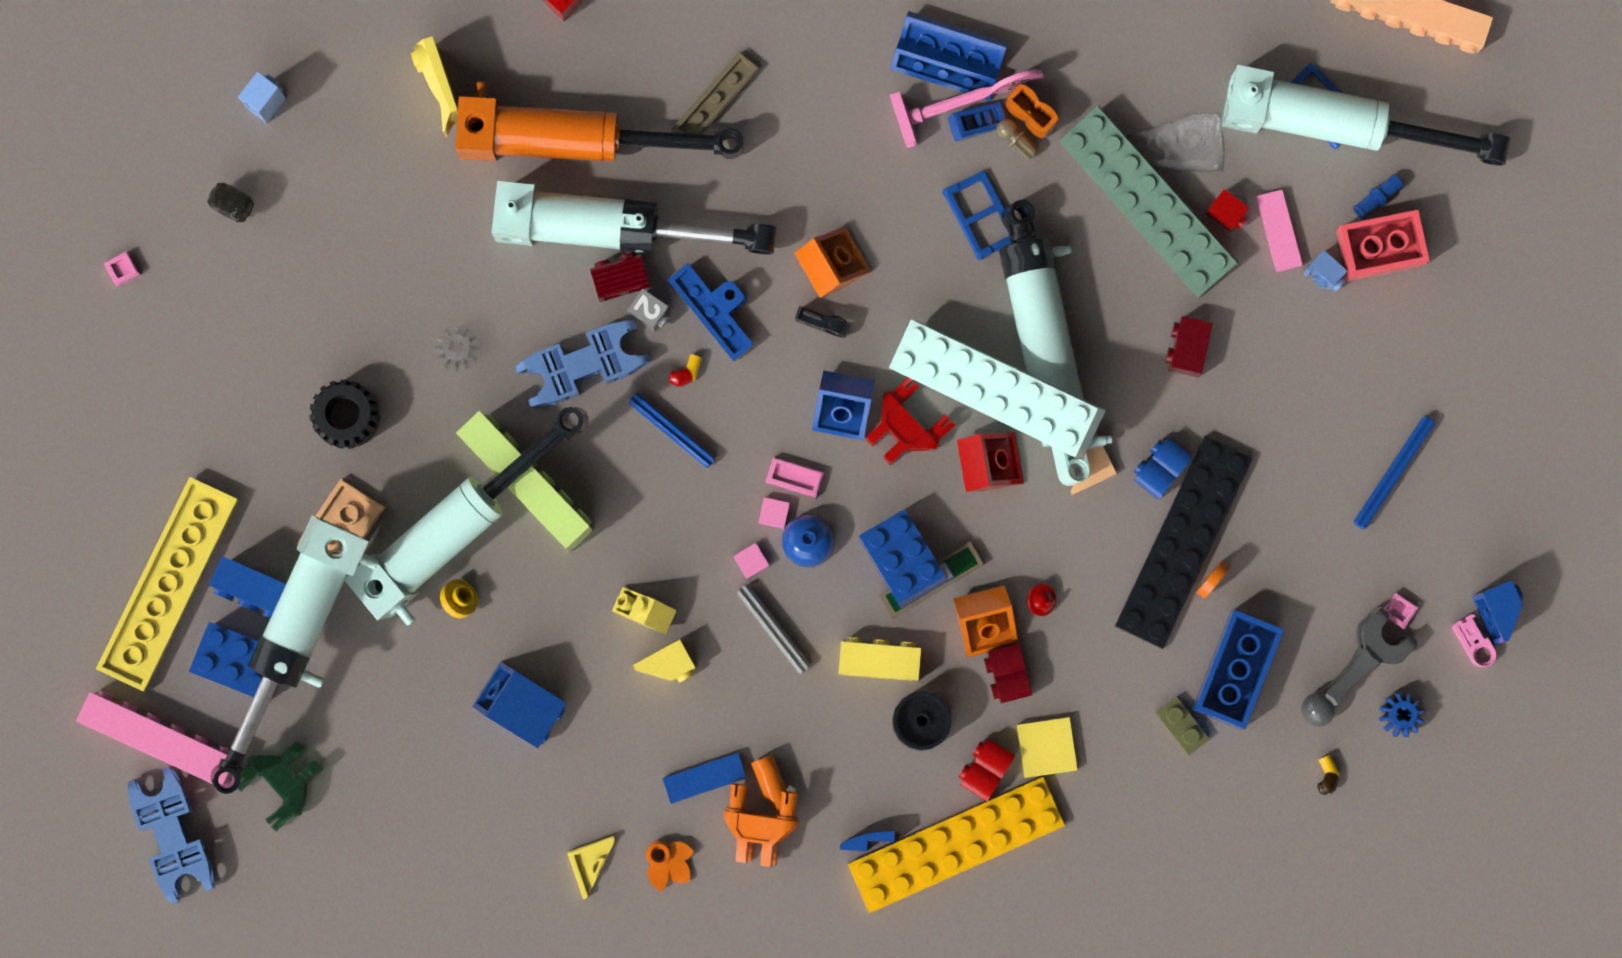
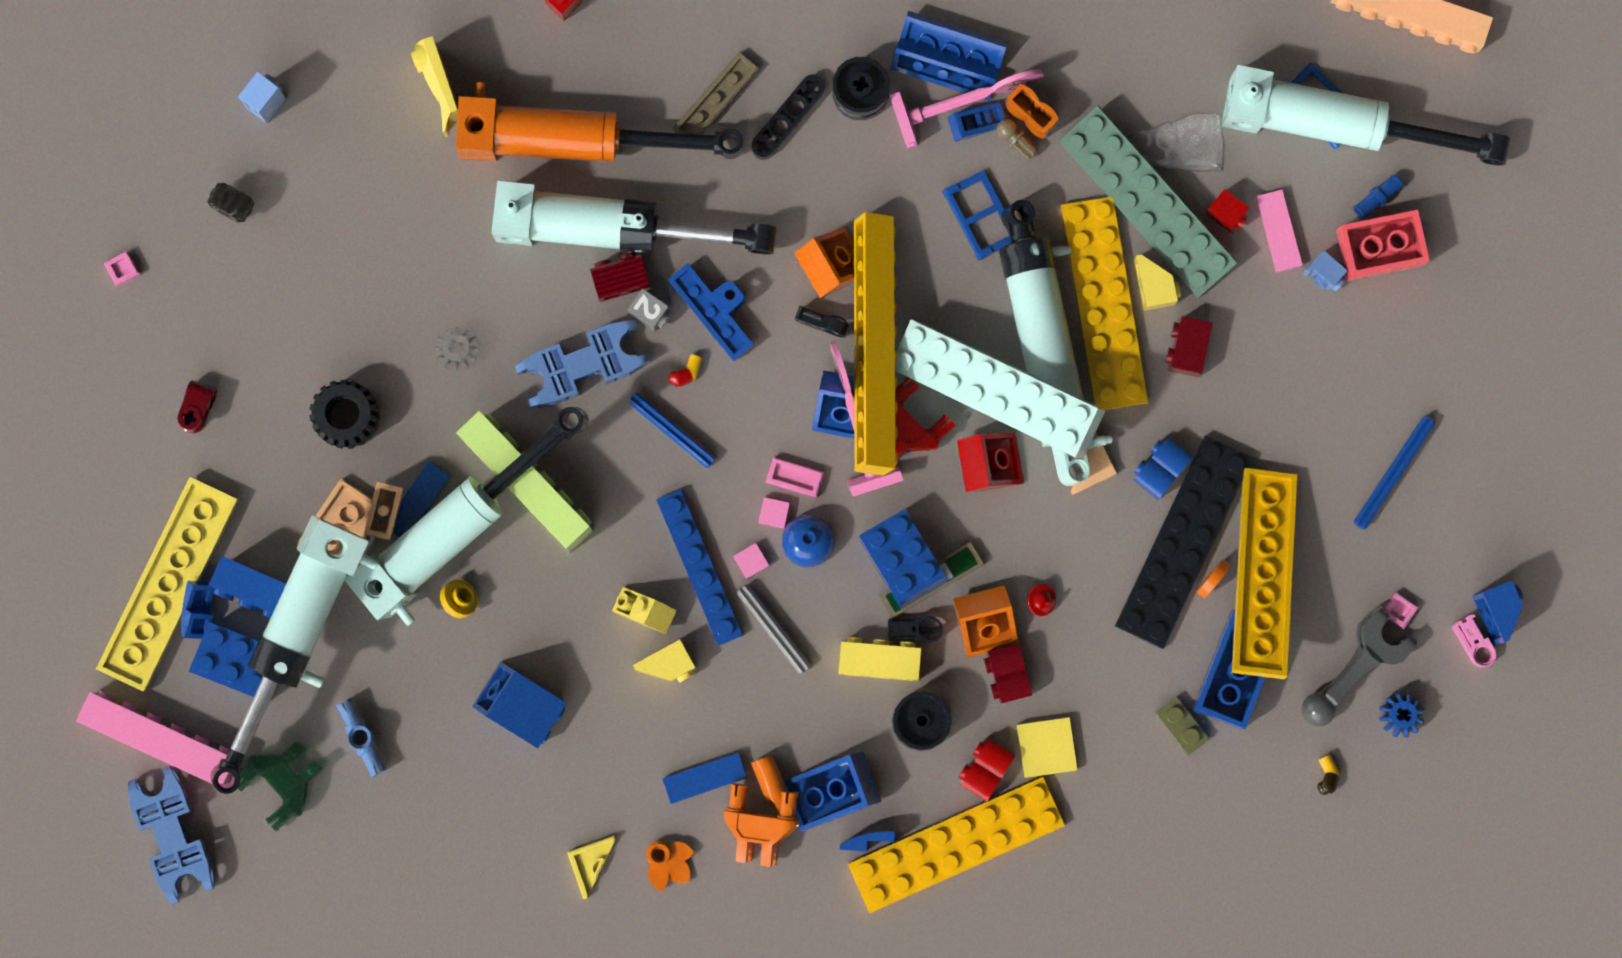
none -> dark red piece [177,380,217,434]
none -> blue slope [181,581,215,639]
none -> medium blue pin [336,698,387,778]
none -> light nougat brick [364,482,404,542]
none -> blue tile [393,461,451,537]
none -> blue plate [656,489,743,646]
none -> black beam [751,74,825,160]
none -> blue slope [784,752,882,832]
none -> bright pink piece [830,341,903,497]
none -> black wheel [832,56,890,120]
none -> yellow brick [854,212,898,476]
none -> black piece [888,616,943,643]
none -> yellow plate [1060,197,1148,410]
none -> light yellow slope [1134,255,1181,311]
none -> yellow plate [1232,468,1297,679]

